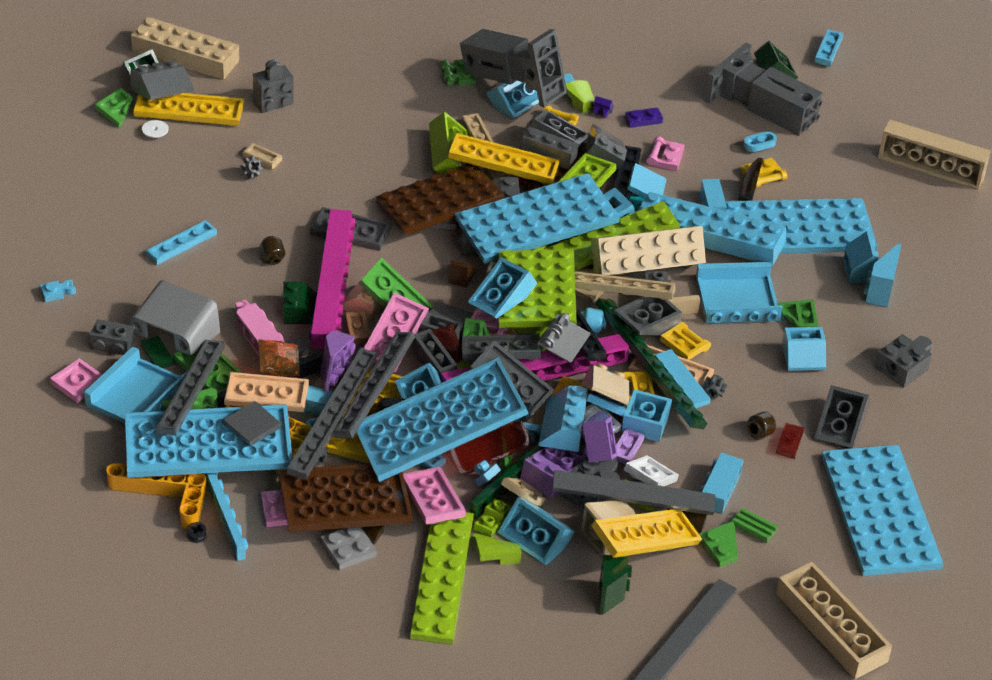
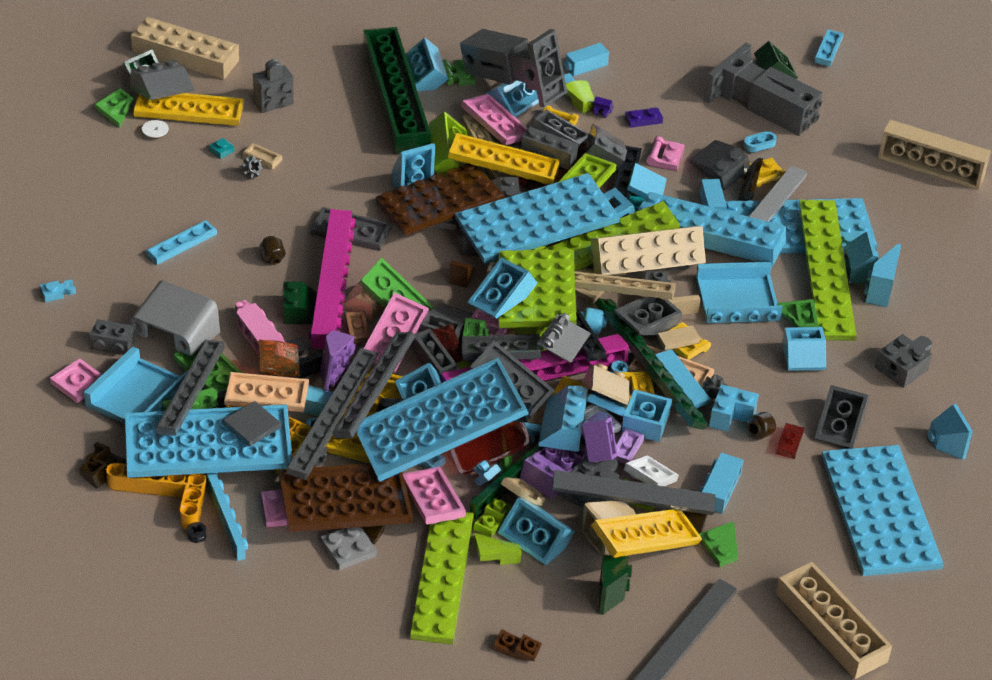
dark green tile [141,336,174,369] -> none
bright green tile [732,508,778,543] -> none
none -> dark brown slope [80,442,126,488]
none -> teal plate [209,138,234,159]
none -> dark green brick [363,27,431,153]
none -> medium azure slope [392,143,435,189]
none -> medium azure slope [406,37,448,91]
none -> bright pink plate [461,94,528,145]
none -> reddish brown slope [492,629,542,661]
none -> medium azure brick [564,43,609,76]
none -> medium azure bush [611,361,629,373]
none -> tan tile [657,325,700,351]
none -> dark grey slope [689,140,750,190]
none -> medium azure brick [709,384,759,432]
none -> light grey tile [749,165,807,222]
none -> lime plate [799,200,857,341]
none -> medium azure slope [927,404,973,459]

